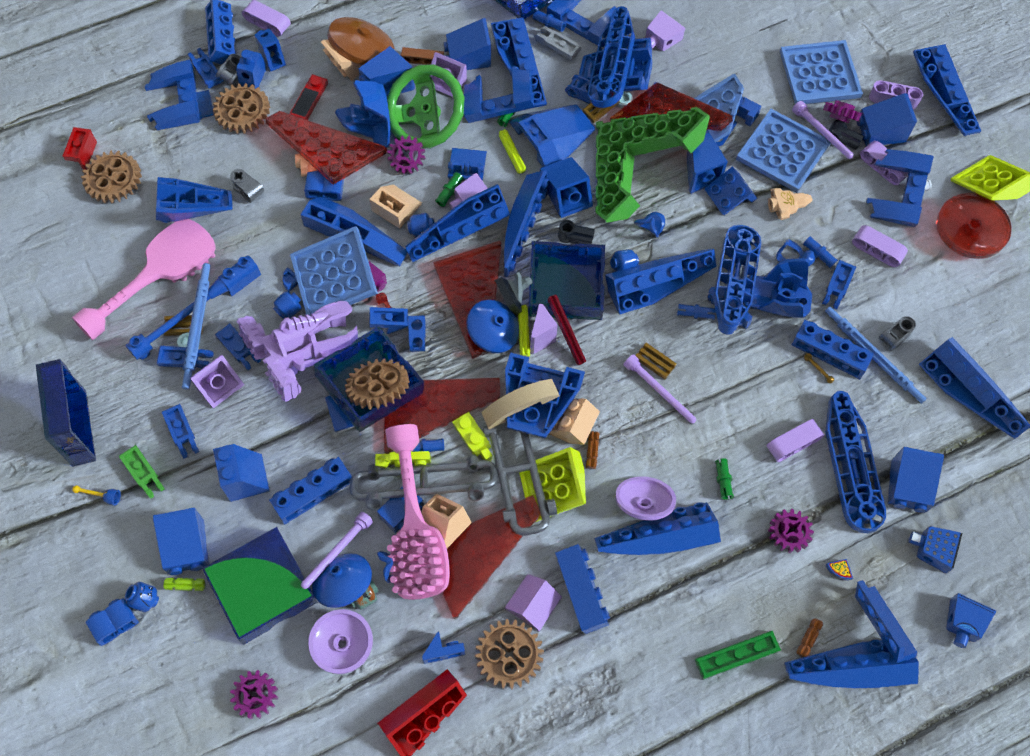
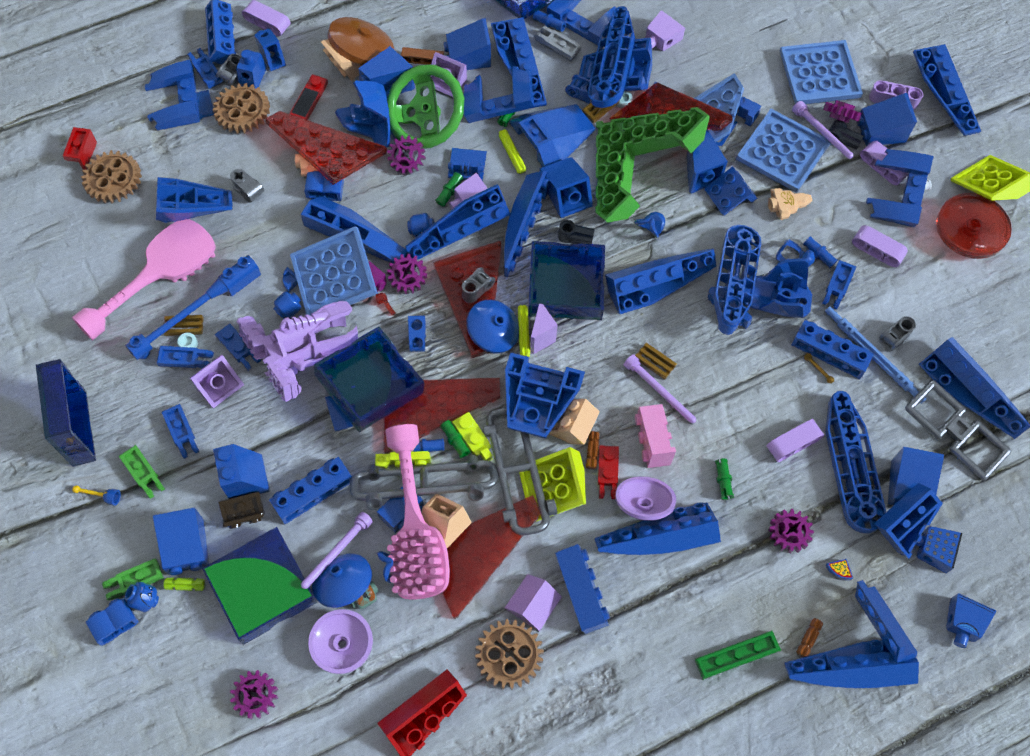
medium blue axle [182,263,211,389] -> none
medium nougat gear [345,358,410,410] -> none
blue slope [369,307,408,334] -> none
light nougat slope [370,185,422,229] -> none
blue slope [422,631,465,664] -> none
tan slope [482,379,560,430] -> none
piece [495,272,533,316] -> none
dark red axle [548,295,586,365] -> none
blue head [610,249,639,272] -> none
blue pin [677,304,716,320] -> none
none -> bright green hinge [102,558,164,601]
none -> dark brown bracket [218,491,265,529]
none -> magenta gear [387,254,427,294]
none -> green pin [440,420,471,458]
none -> flat silver piece [462,267,496,303]
none -> red hinge [598,445,619,500]
none -> bright pink wedge [635,404,676,468]
none -> blue wedge [874,483,943,559]
none -> flat silver bar [905,380,1011,481]

